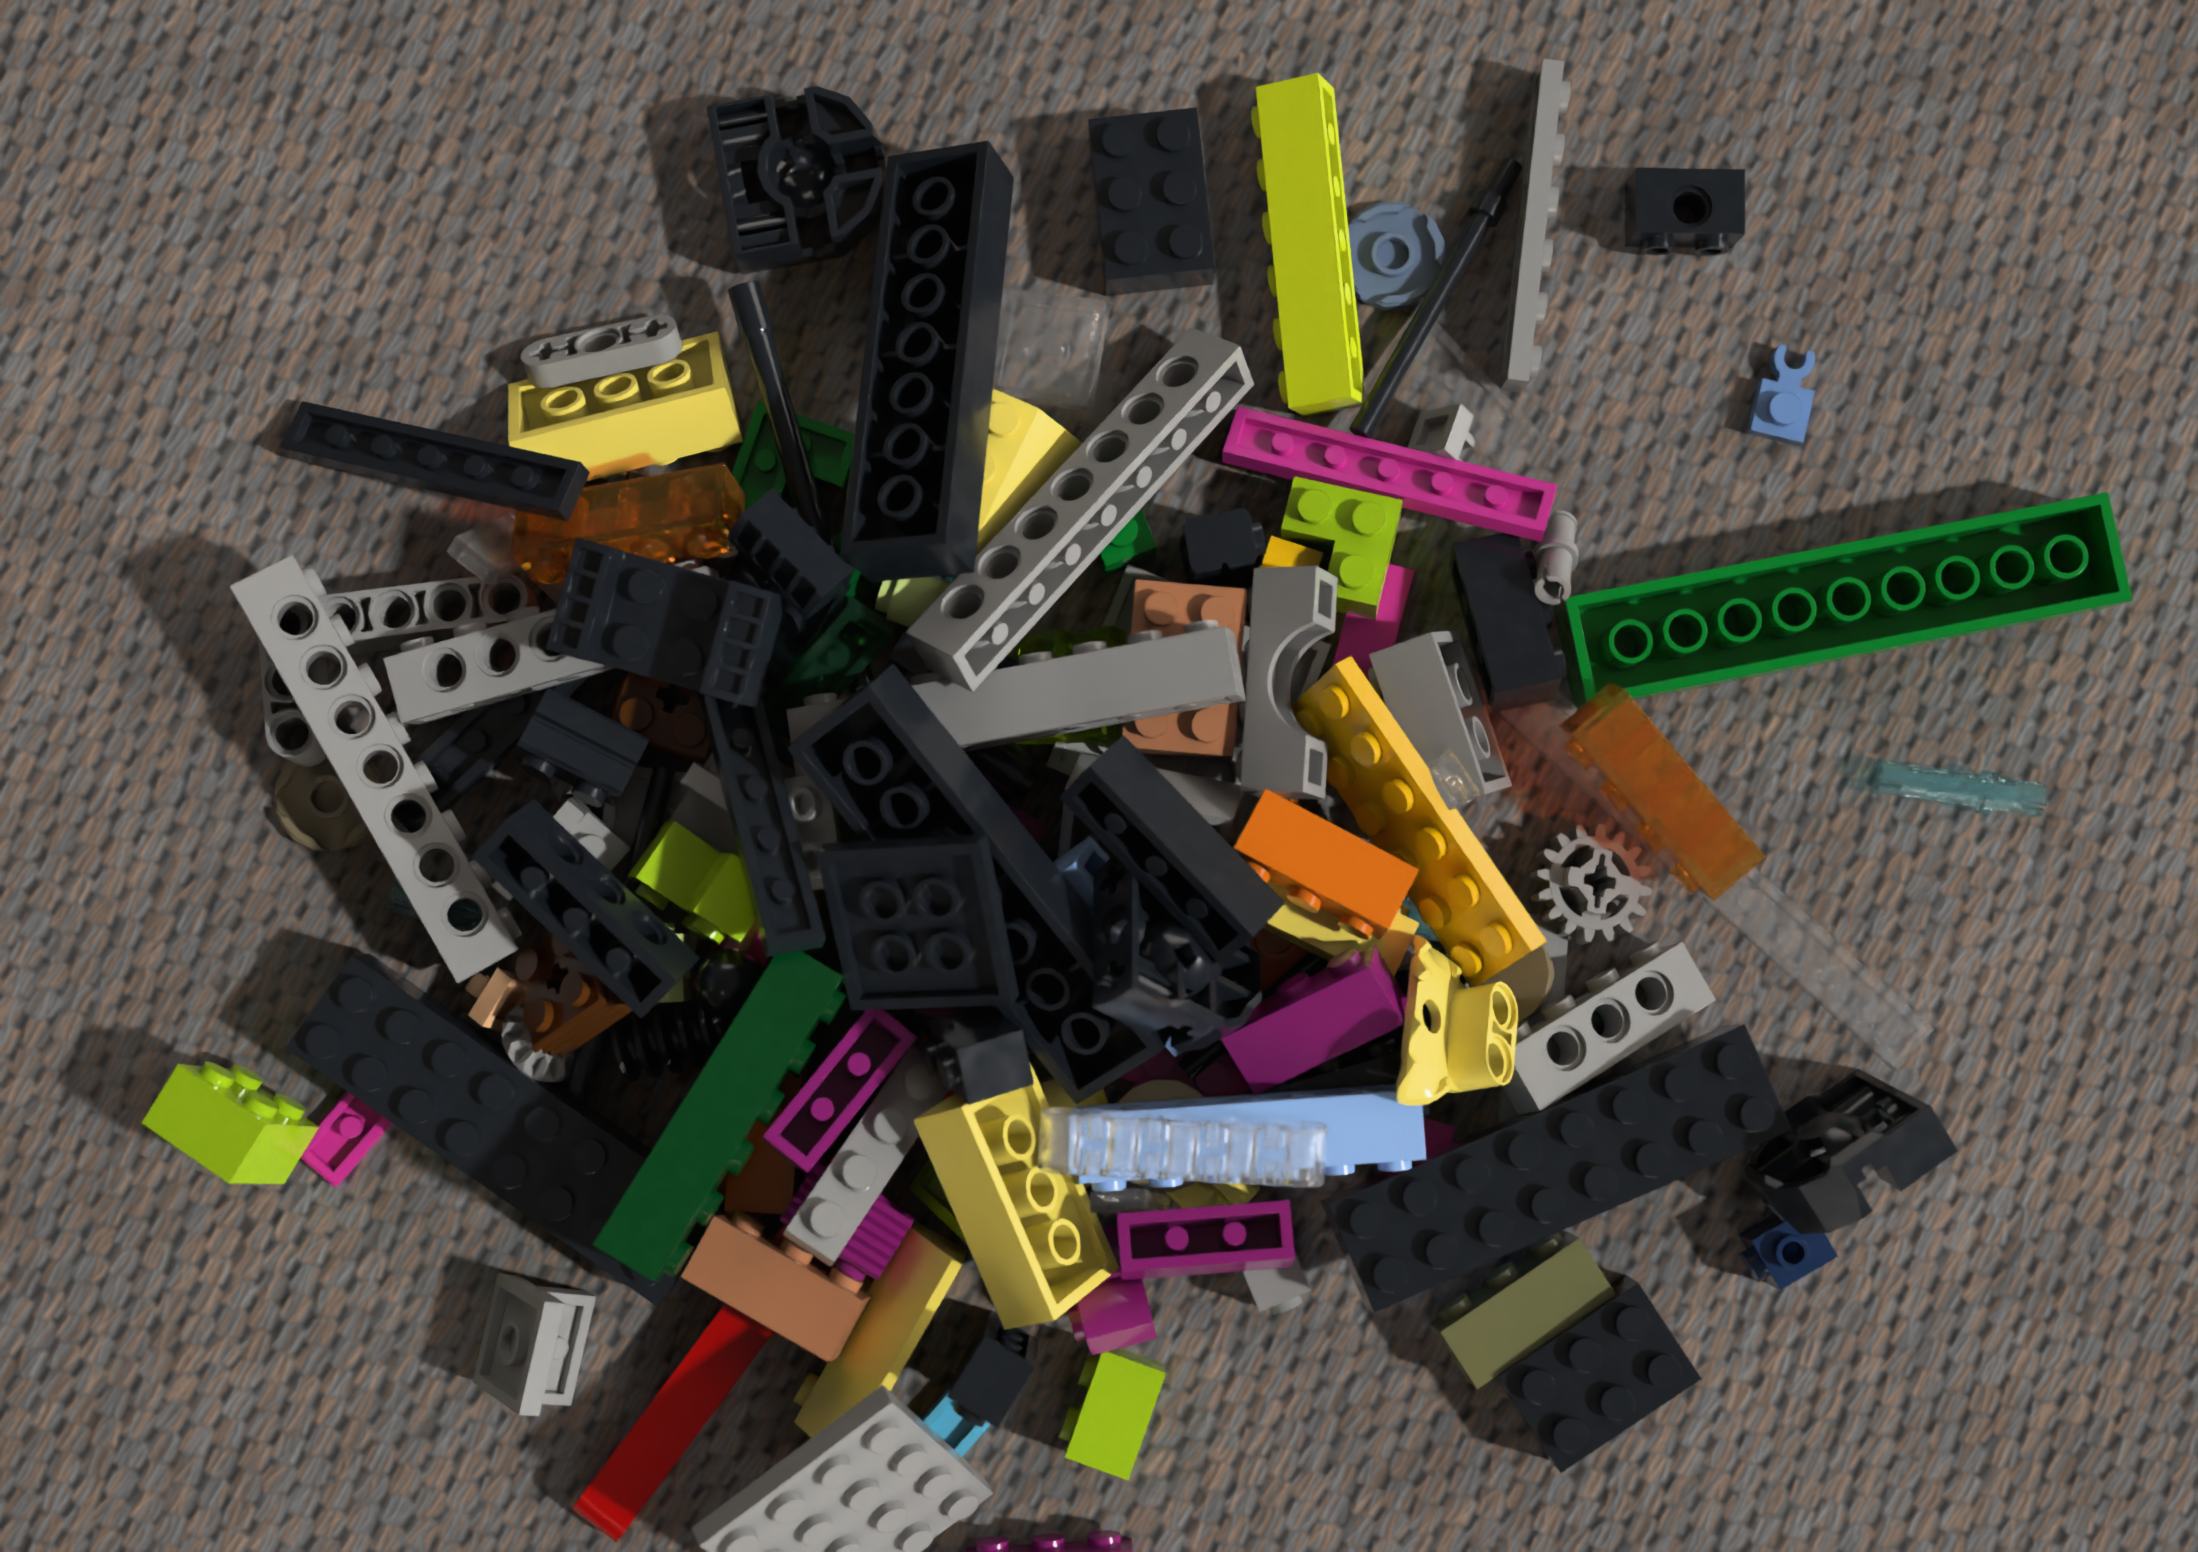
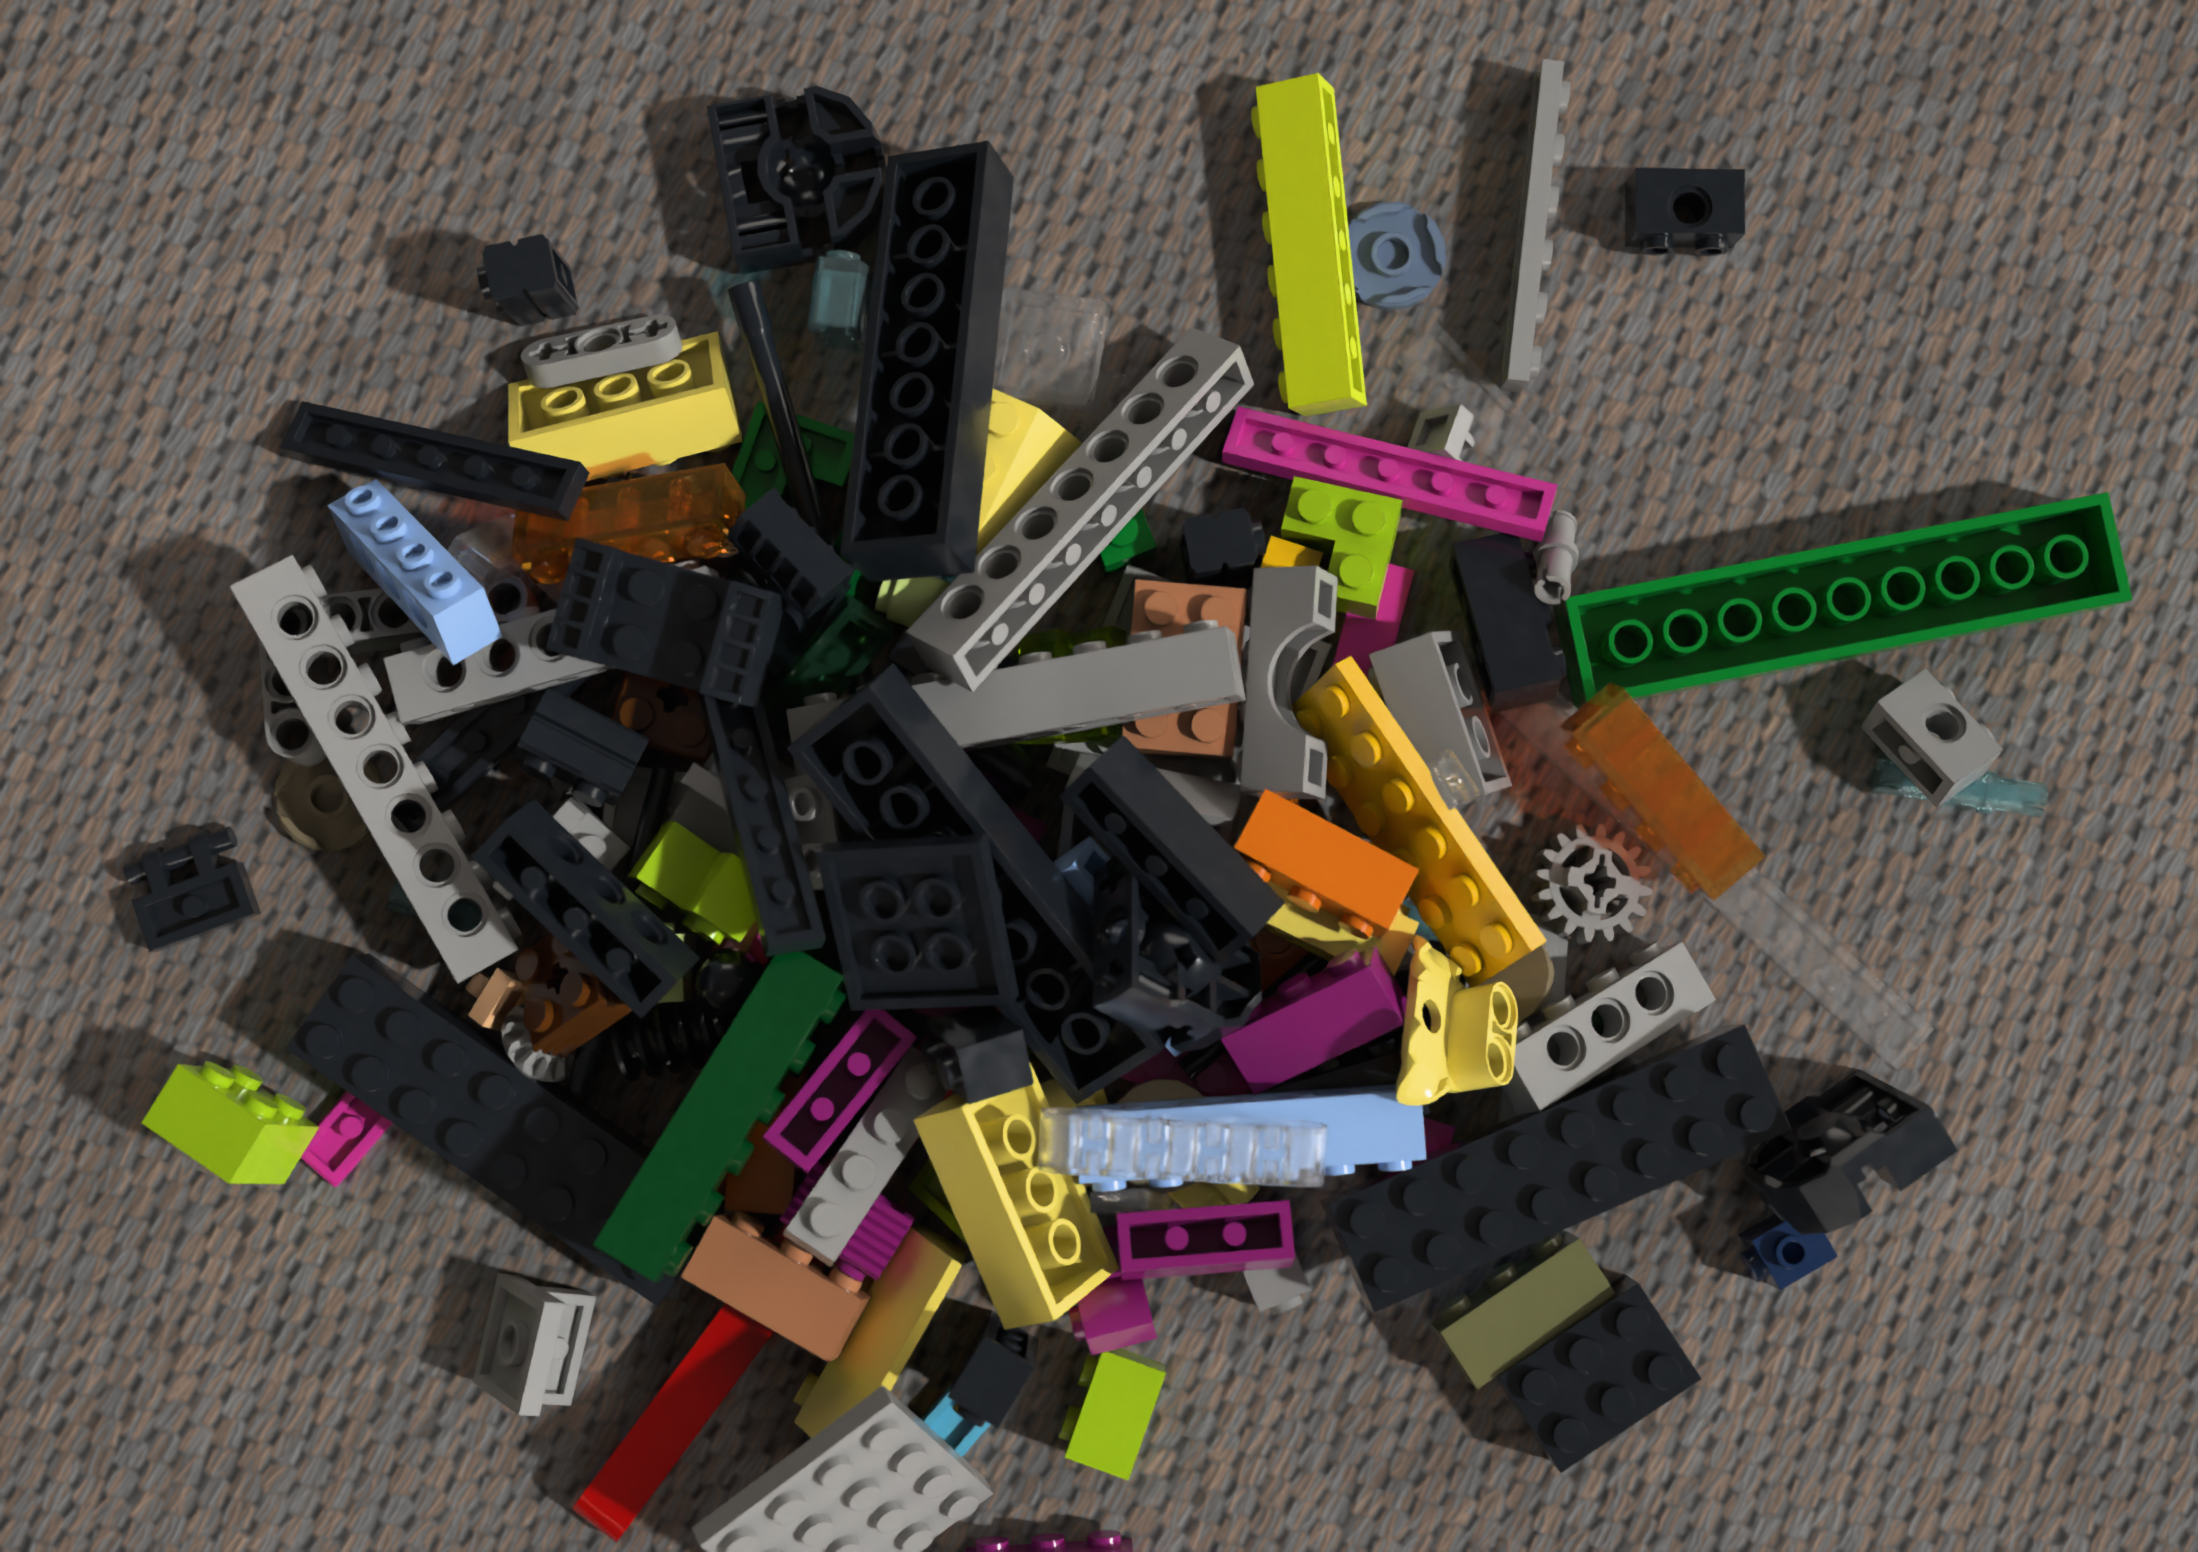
black brick [1088,107,1216,296] -> none
black bar [1349,158,1523,438] -> none
medium blue plate [1746,344,1815,446] -> none
none -> black plate [123,826,261,952]
none -> light blue brick [327,479,503,665]
none -> black brick [477,234,579,327]
none -> clear light blue brick [808,250,873,352]
none -> light grey brick [1861,668,2003,808]

